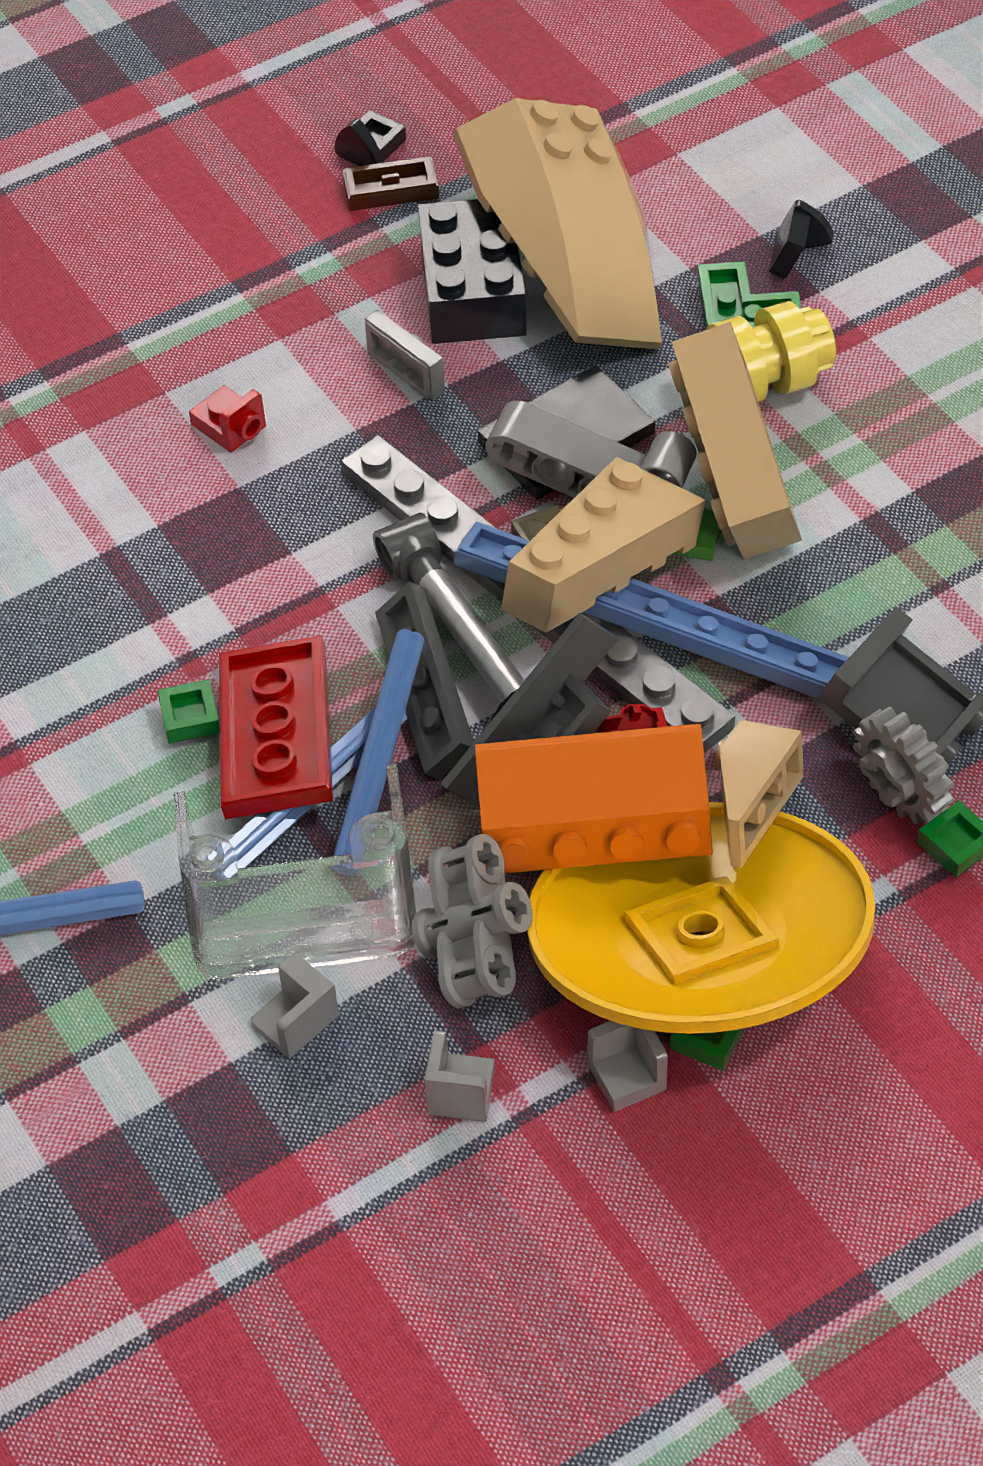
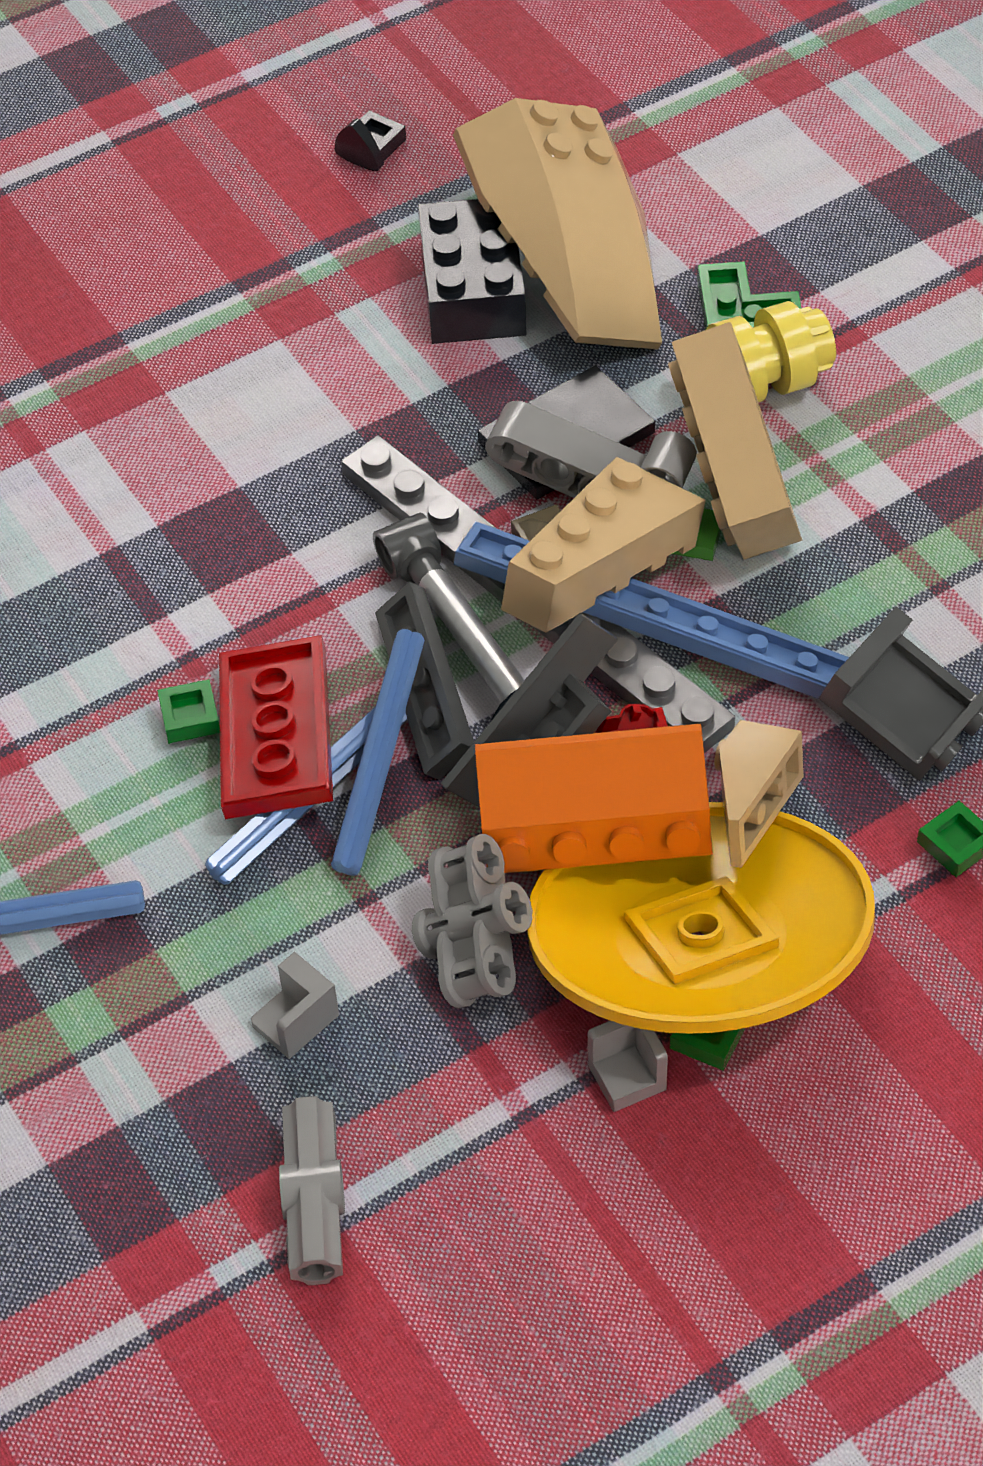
clear windscreen [174,764,416,979] -> none
red bracket [189,385,266,453] -> none
reddish brown tile [342,156,439,211] -> none
light grey plate [365,310,445,401] -> none
light grey panel [425,1030,496,1122] -> none
black tile [769,200,834,278] -> none
light grey gear [853,707,954,824] -> none
none -> light grey piece [279,1096,345,1285]

